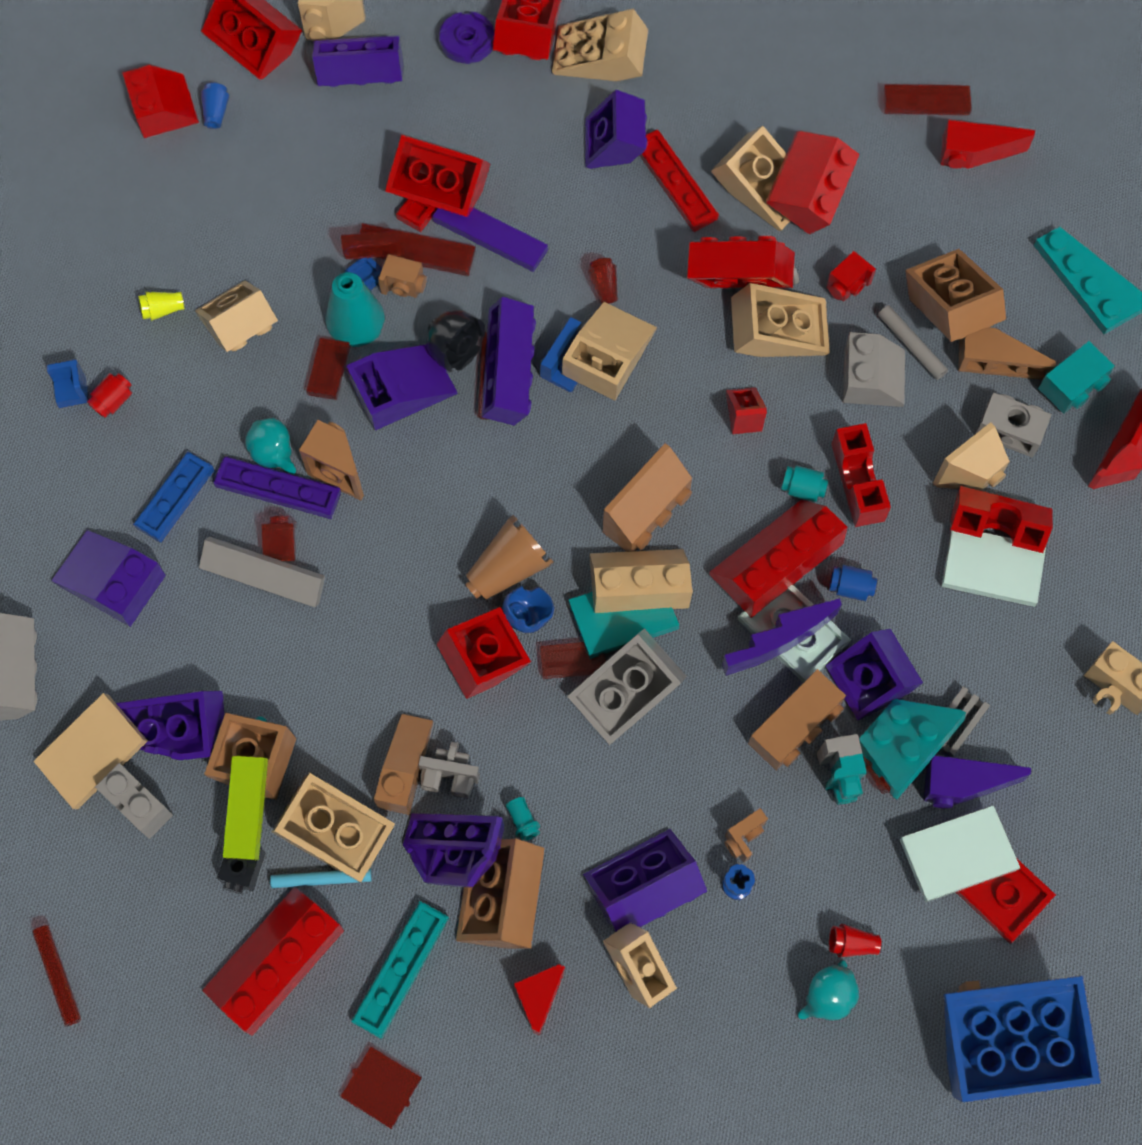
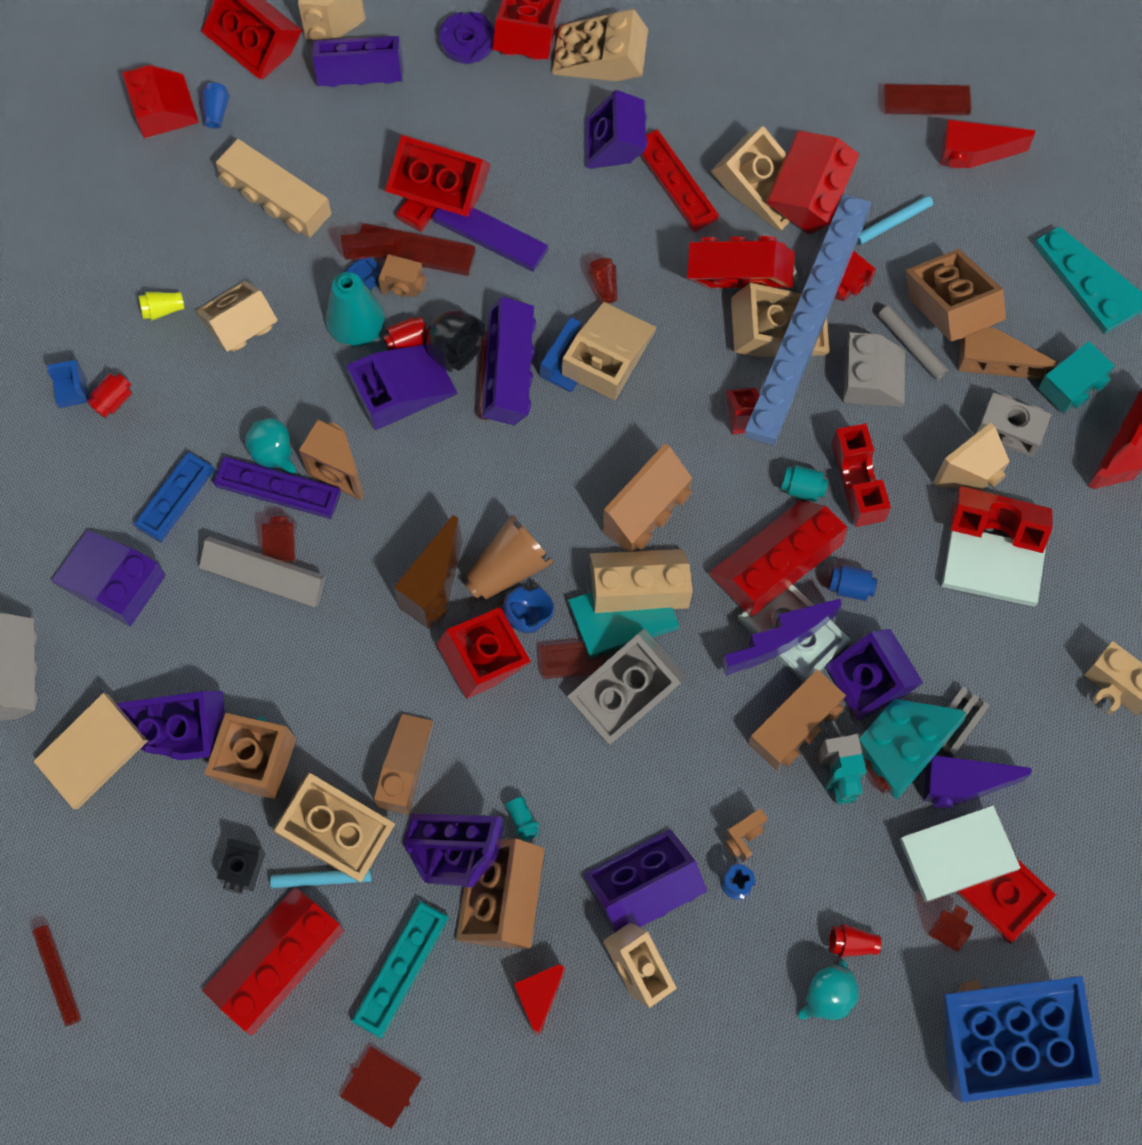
light grey piece [95,763,173,839] -> none
lime tile [223,756,268,860] -> none
clear red tile [306,338,350,400] -> none
light grey hips [418,741,480,798] -> none
none -> tan brick [215,139,332,238]
none -> red brick [383,317,428,351]
none -> reddish brown slope [393,515,462,629]
none -> medium blue plate [745,194,871,446]
none -> medium azure bar [857,195,933,245]
none -> clear red tile [928,905,974,952]

